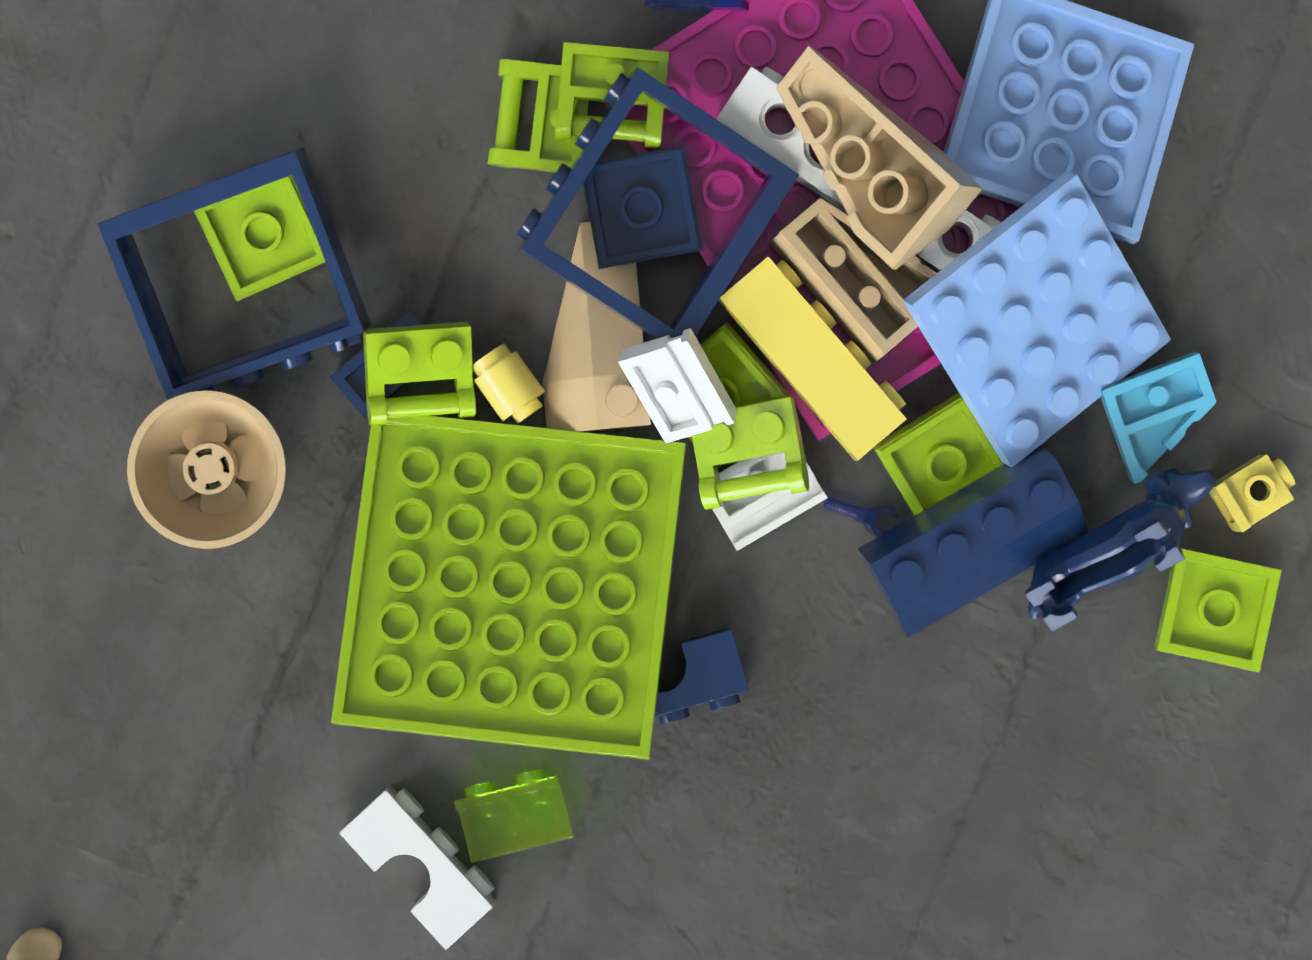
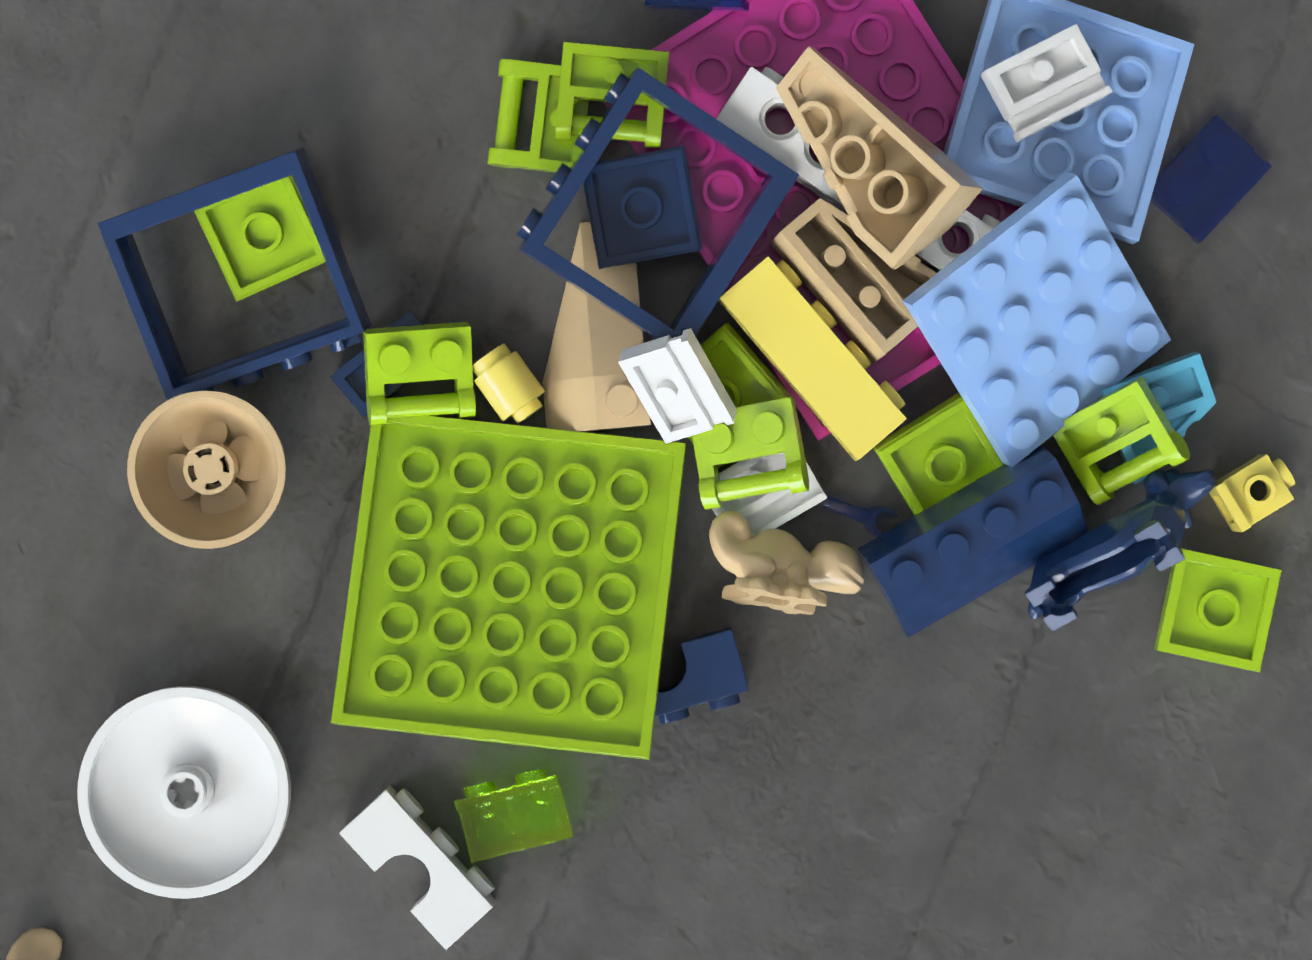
none -> white dish [77,686,291,899]
none -> tan animal [709,510,865,615]
none -> white plate [981,24,1113,143]
none -> lime plate [1053,376,1190,505]
none -> clear blue plate [1150,114,1272,244]

